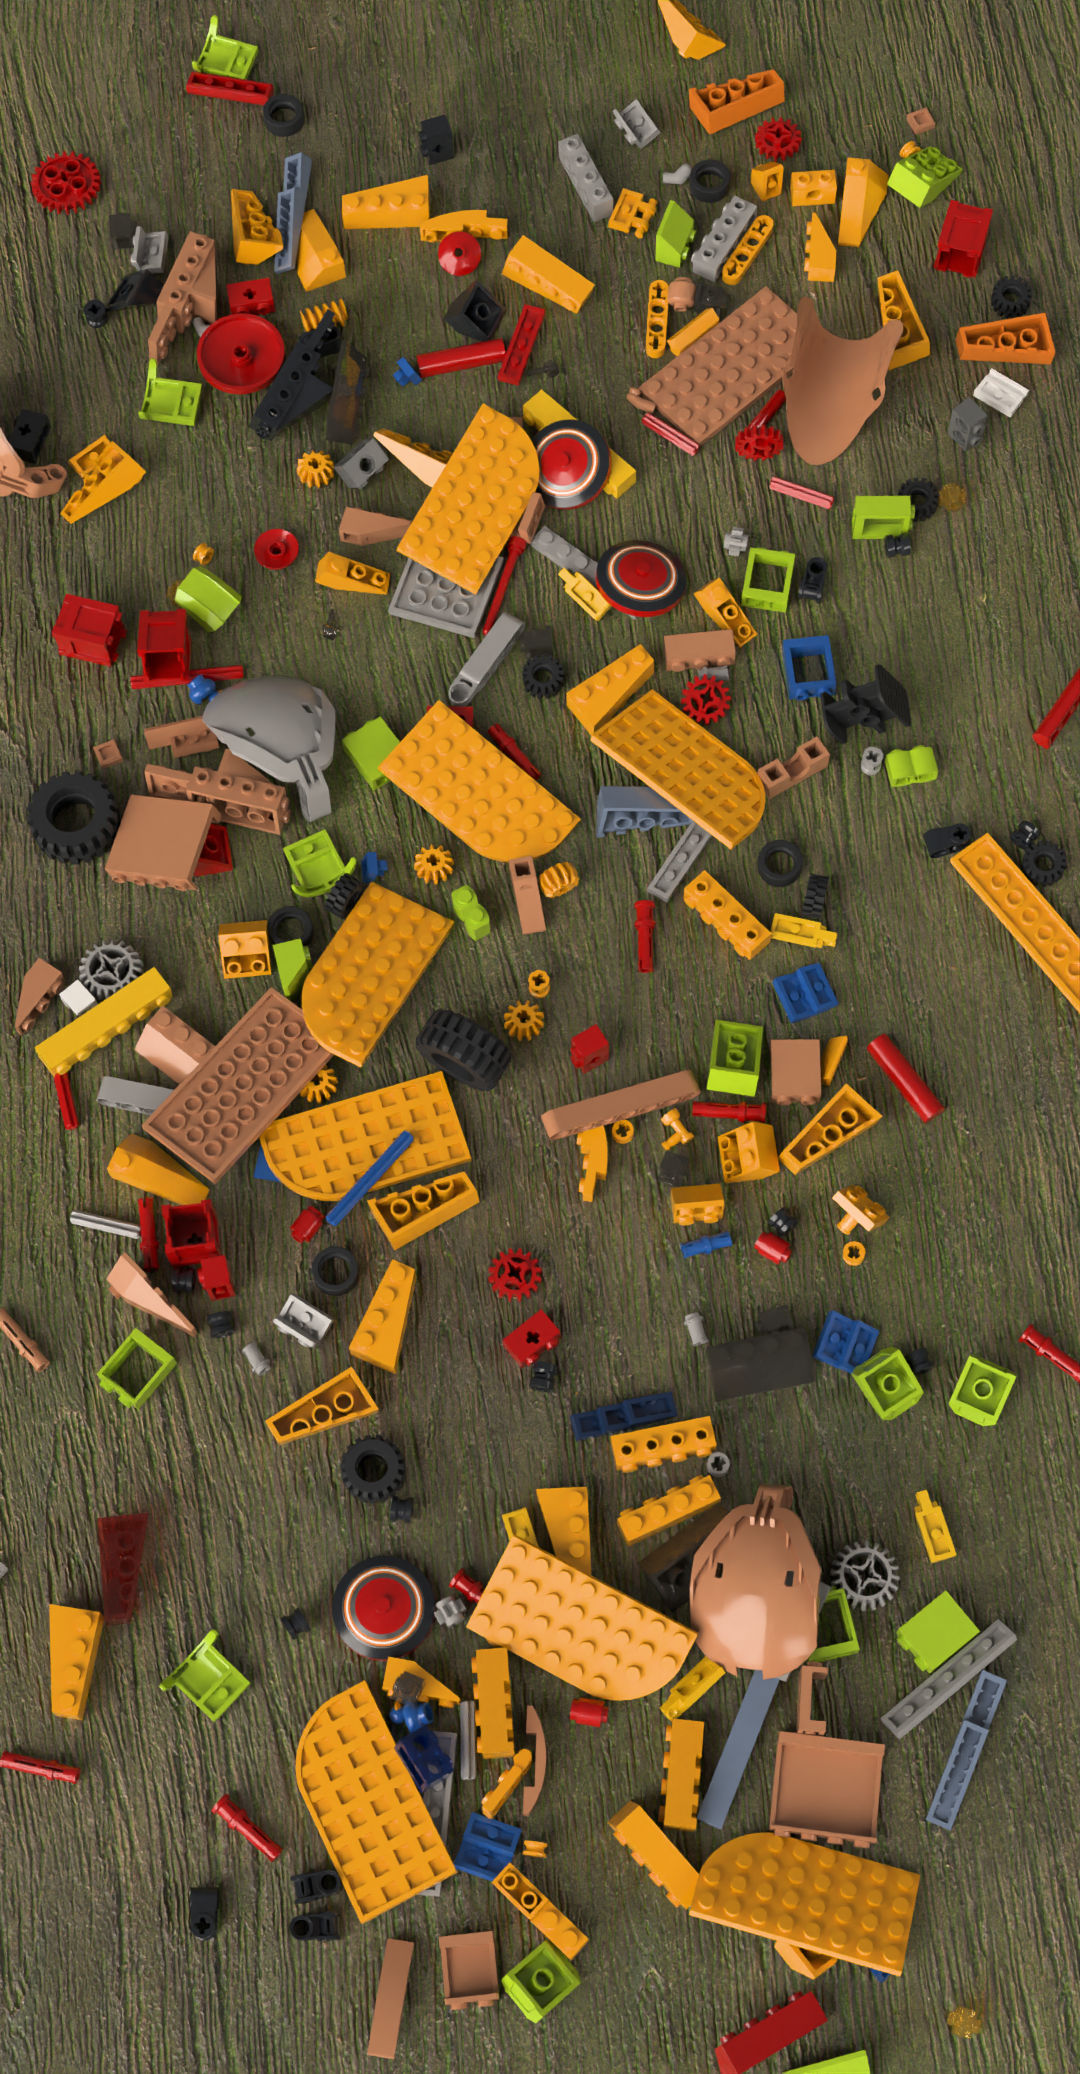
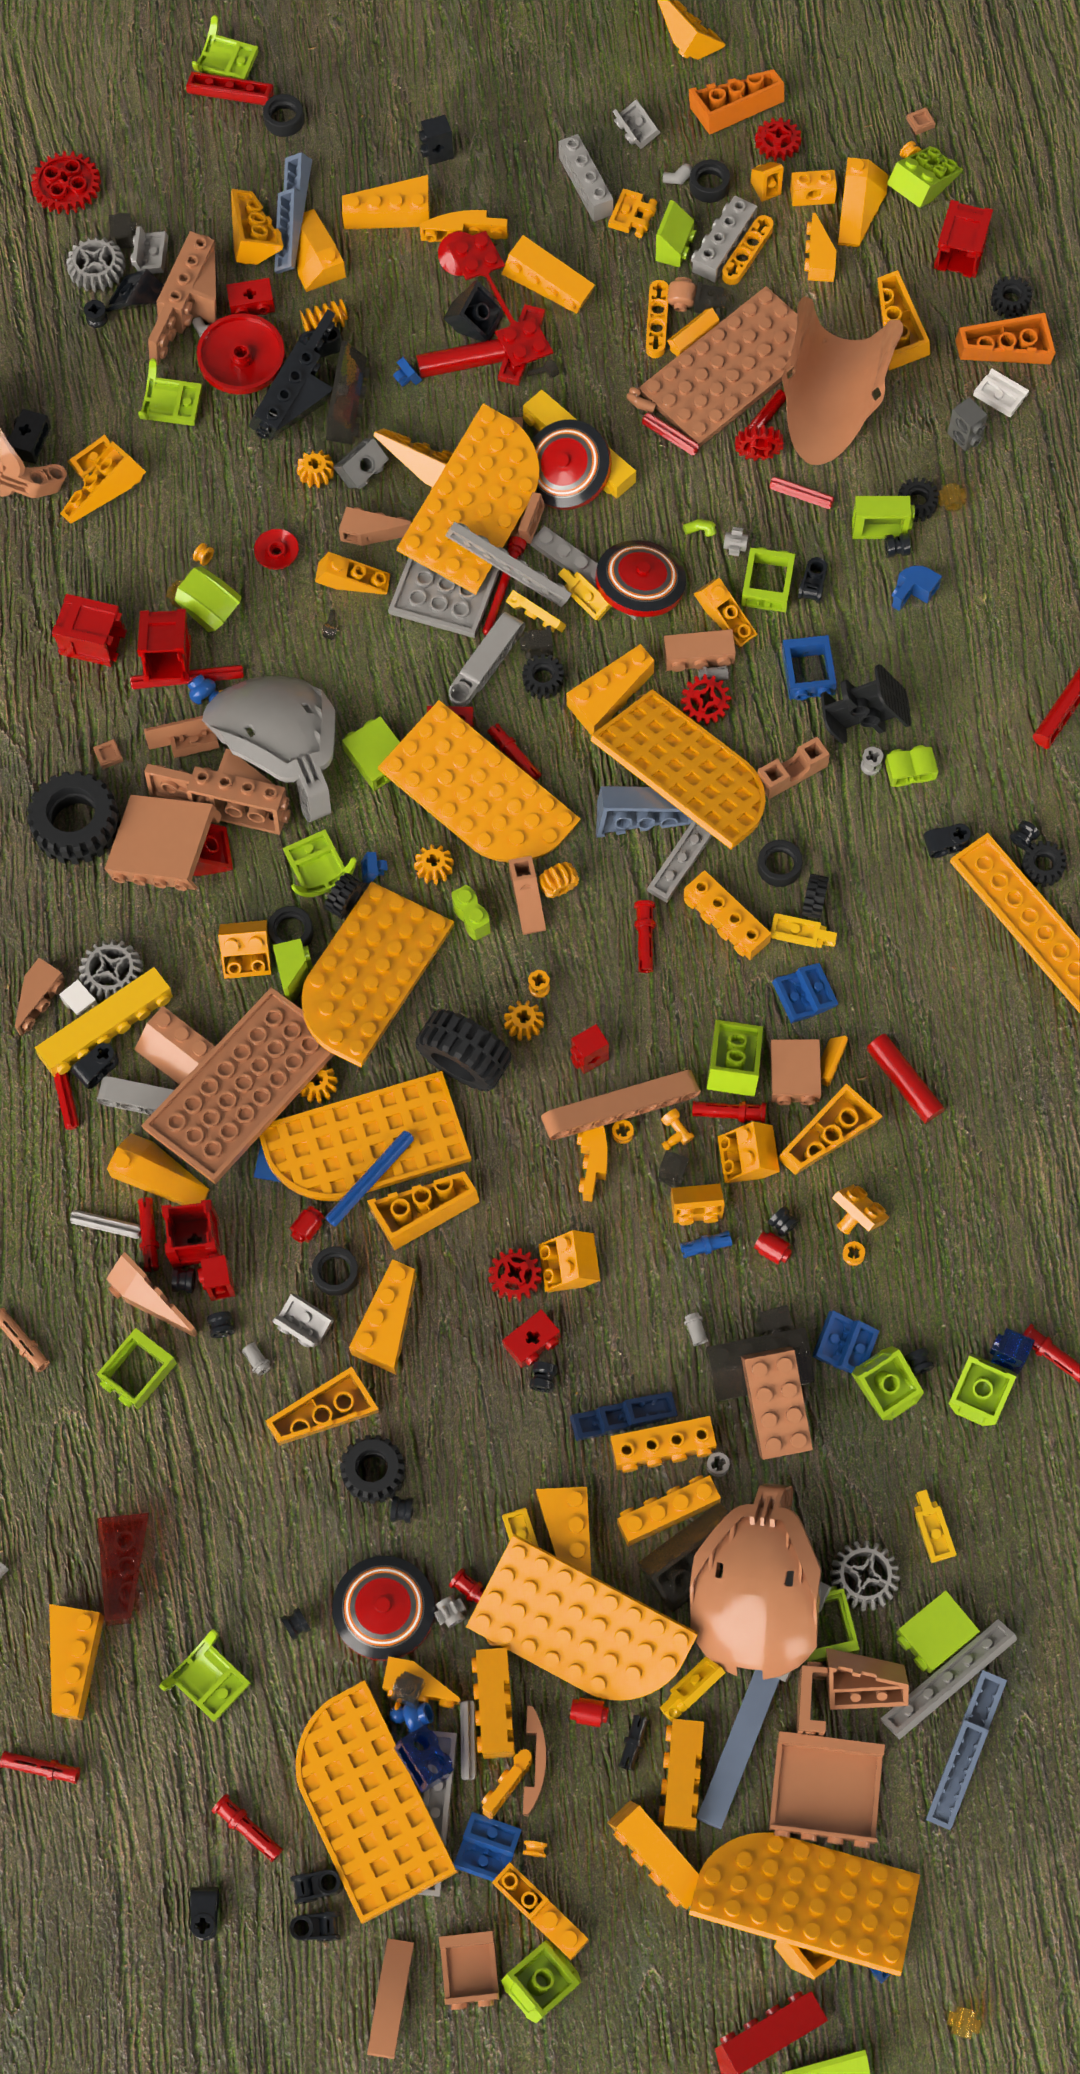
none -> light grey gear [66,236,125,293]
none -> black piece [71,1043,119,1089]
none -> light grey plate [445,521,572,607]
none -> red hinge [447,231,554,368]
none -> yellow hinge [506,590,566,632]
none -> light orange slope [539,1230,600,1292]
none -> black pin [618,1715,650,1771]
none -> lime arm [683,519,717,537]
none -> nougat brick [741,1347,813,1460]
none -> nougat wedge [826,1648,909,1710]
none -> blue brick [892,566,942,611]
none -> clear blue brick [989,1328,1035,1375]

